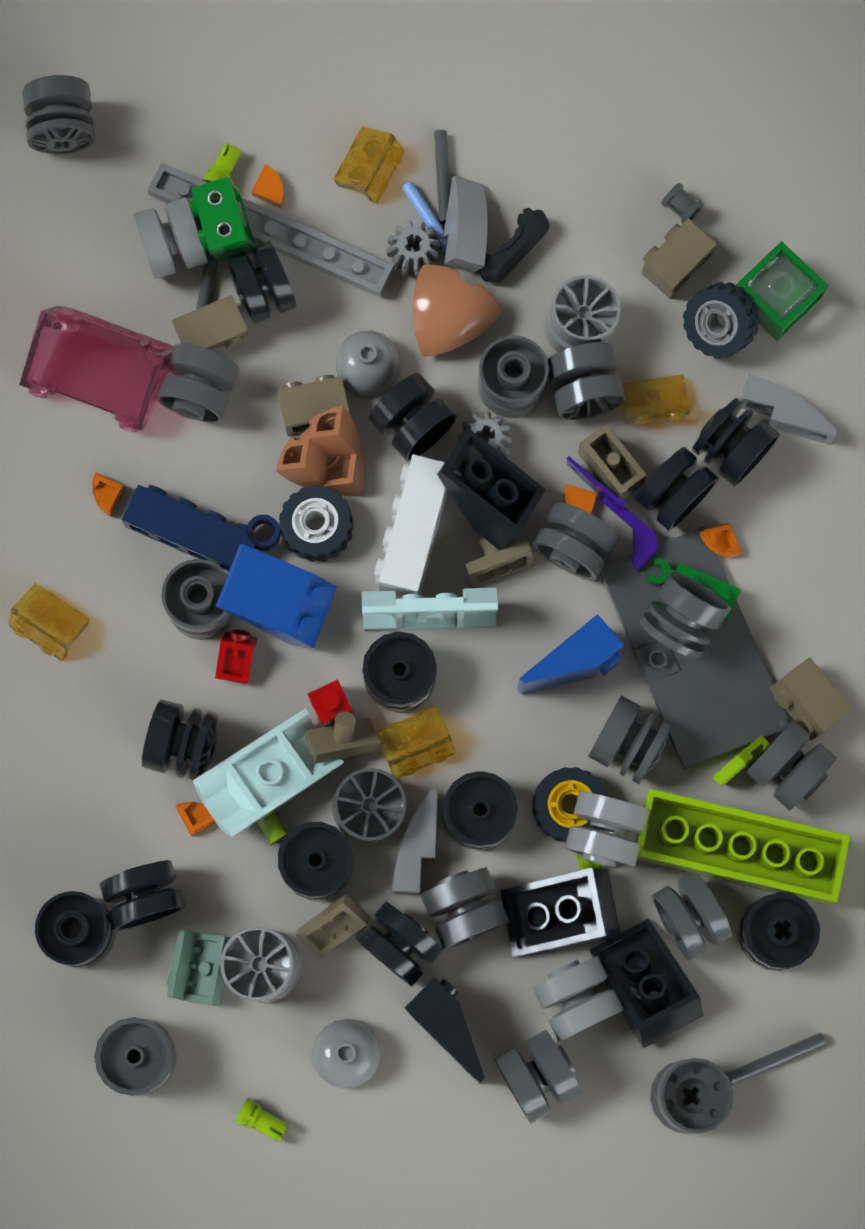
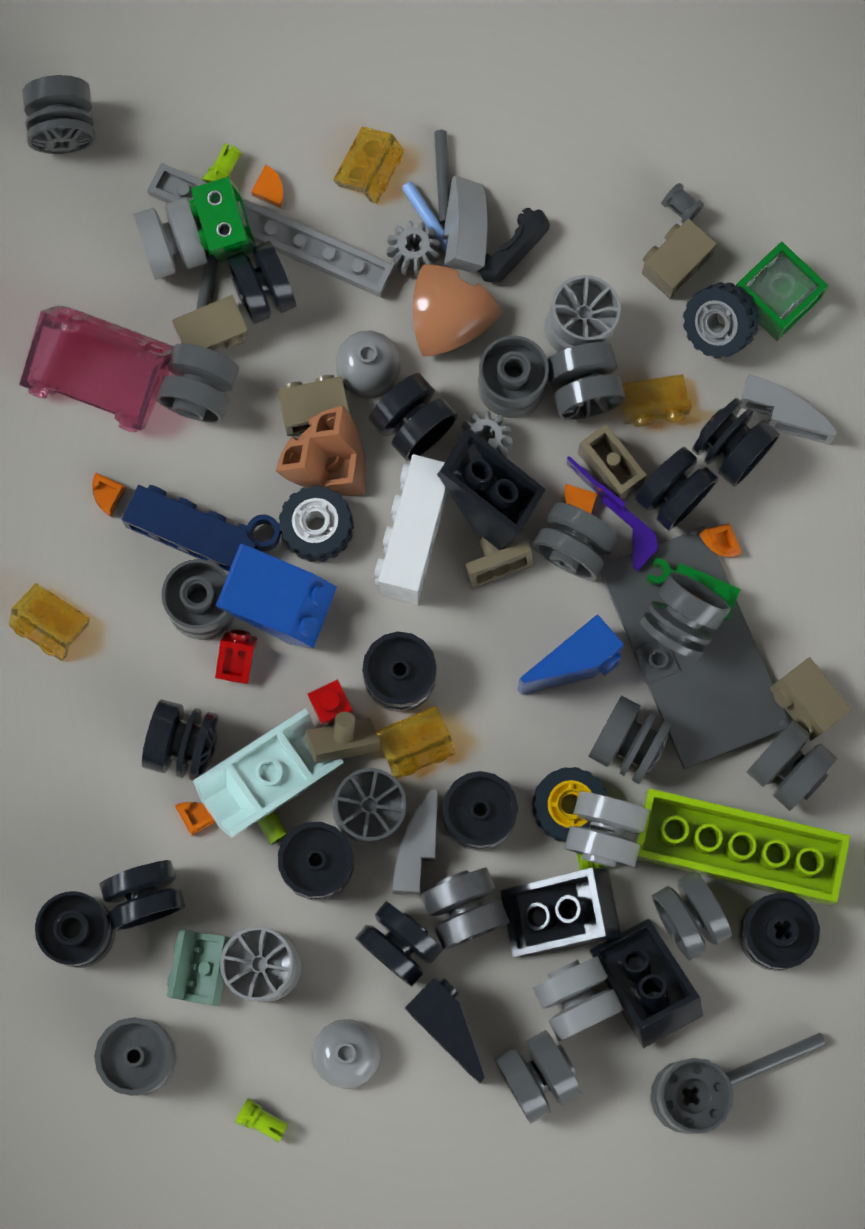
dark tan tile [296,894,370,958] -> none
light aqua piece [362,588,498,631] -> none
lime tile [713,735,770,786] -> none

